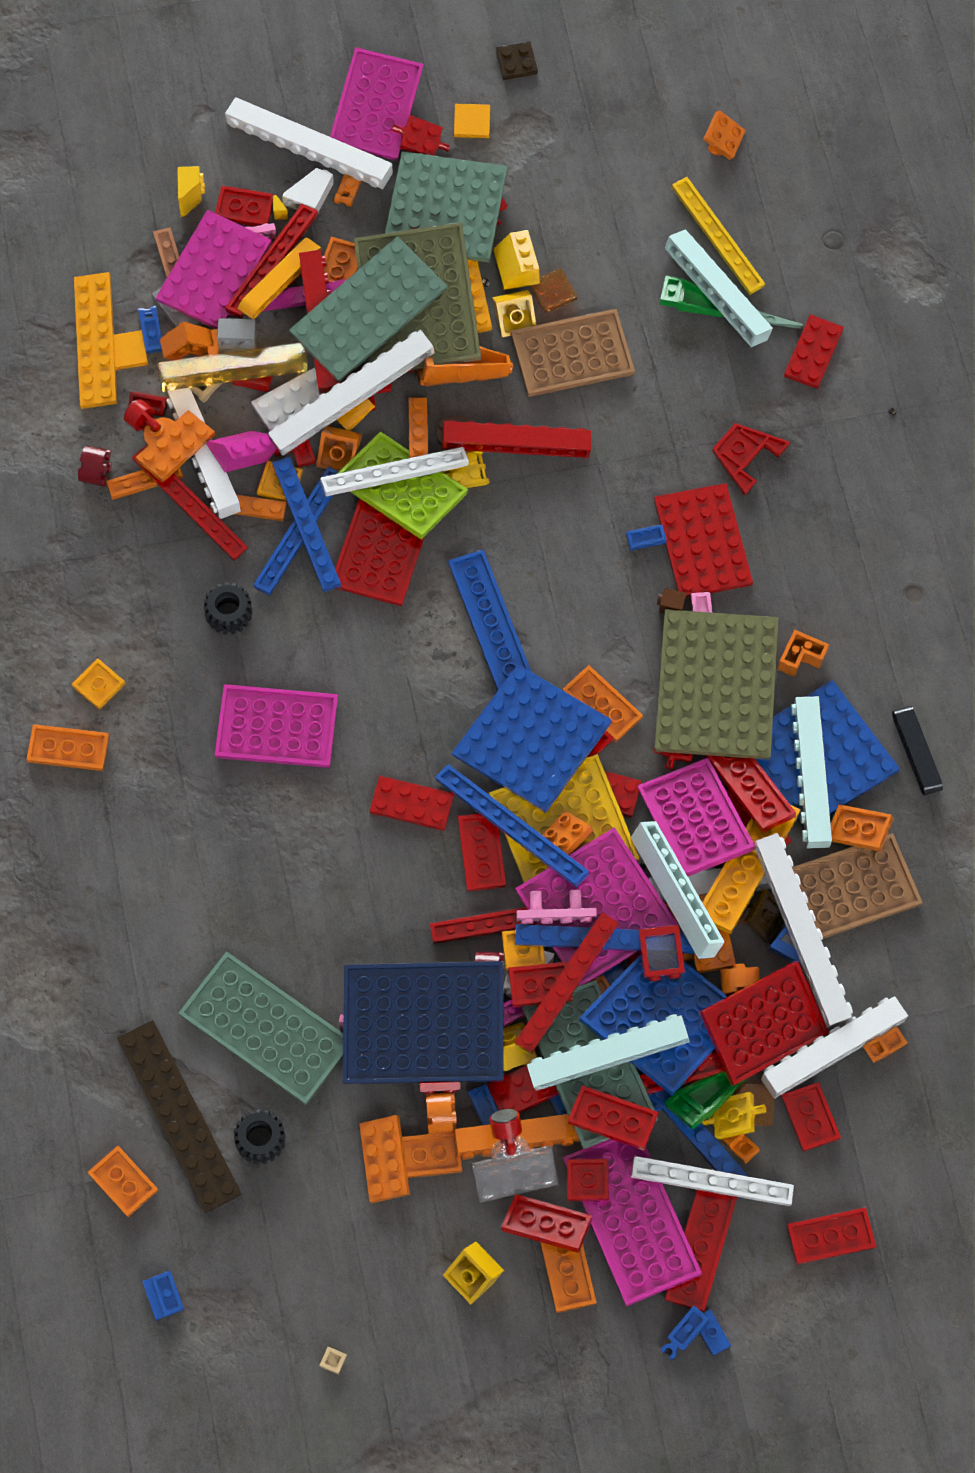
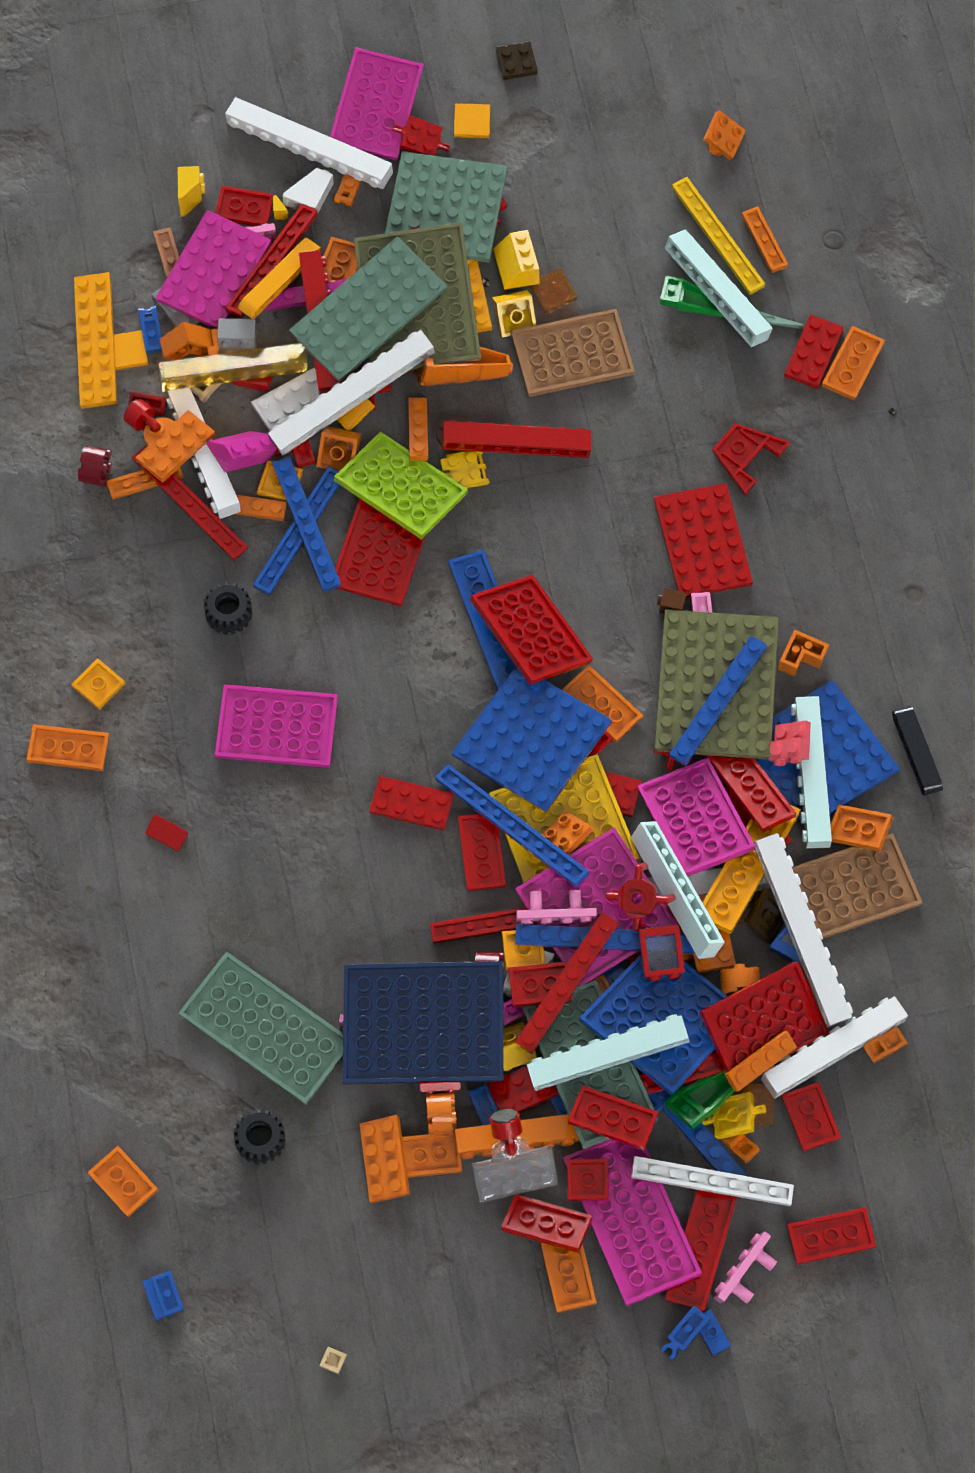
dark brown plate [117,1020,242,1213] -> none
white plate [320,447,469,496] -> none
yellow slope [443,1242,504,1305] -> none
blue plate [626,524,667,551] -> none
none -> red slope [145,814,188,852]
none -> red plate [470,575,593,685]
none -> red plate [605,863,676,932]
none -> blue plate [669,636,767,766]
none -> bright pink plate [714,1231,777,1304]
none -> orange plate [725,1031,797,1092]
none -> orange plate [741,206,788,274]
none -> coral plate [768,721,811,766]
none -> orange plate [821,326,885,401]

